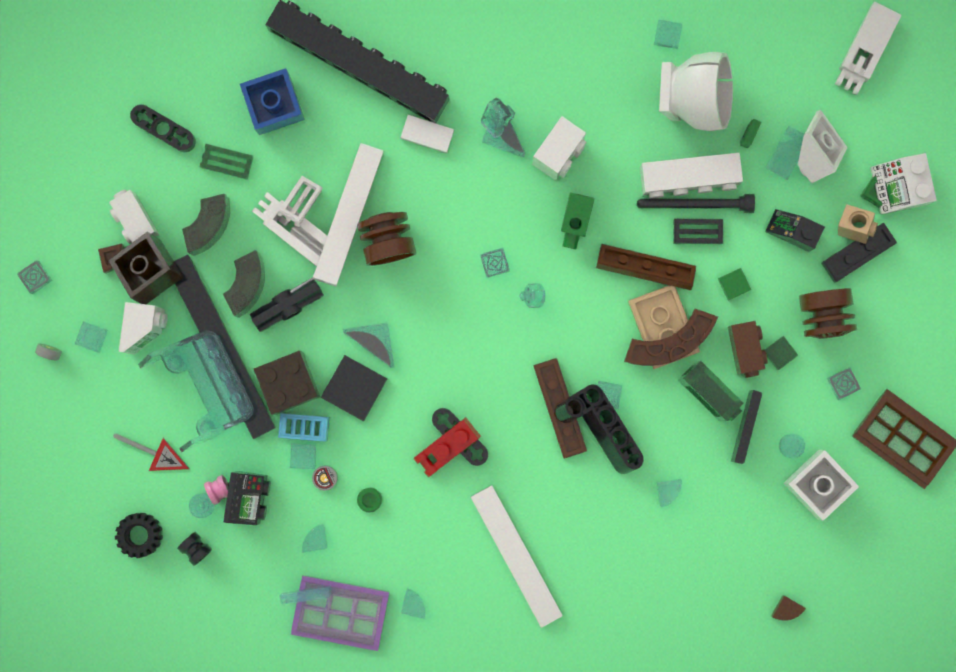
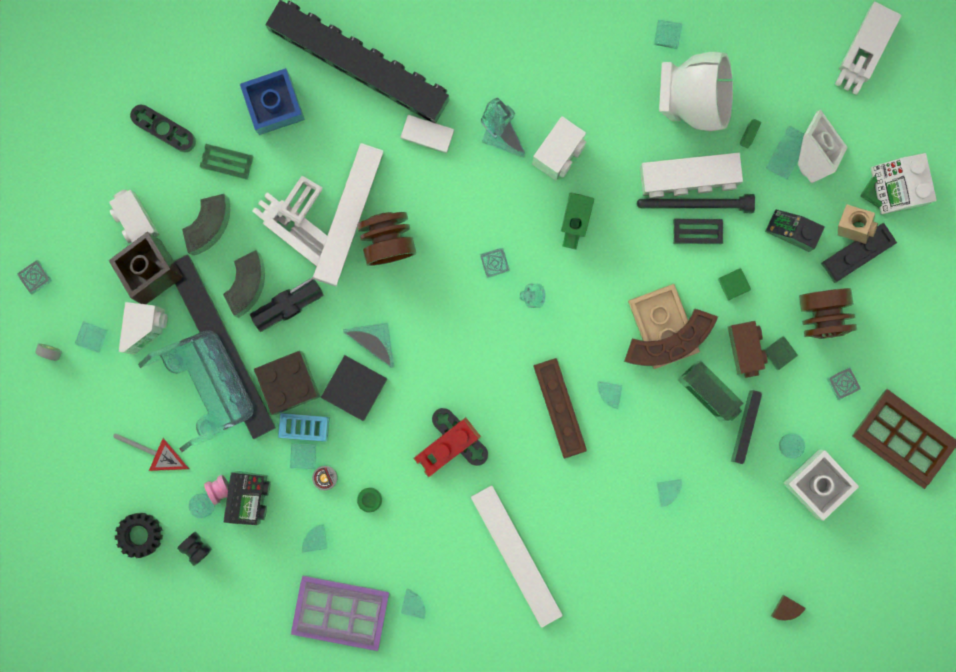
reddish brown tile [98,243,124,274] -> none
clear light blue tile [279,585,332,605] -> none
black beam [556,384,644,474] -> none
reddish brown tile [596,244,696,290] -> none

